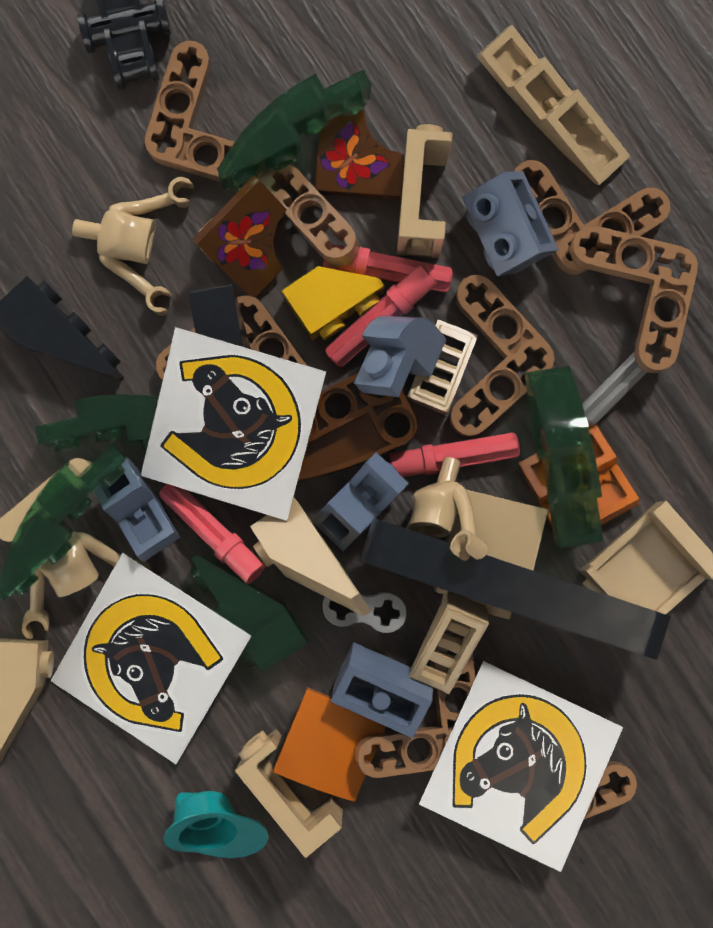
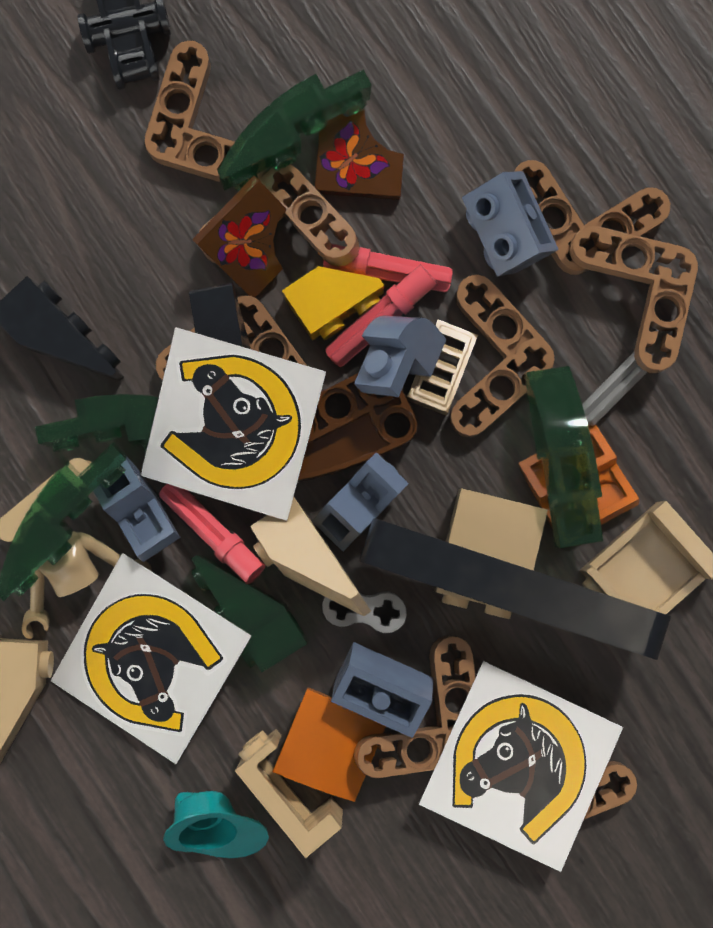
tan piece [72,177,194,316] -> none
coral axle [389,432,520,477] -> none
tan panel [396,124,453,259] -> none
tan piece [406,457,488,561] -> none
tan slope [409,592,489,694] -> none
tan slope [476,25,630,185] -> none

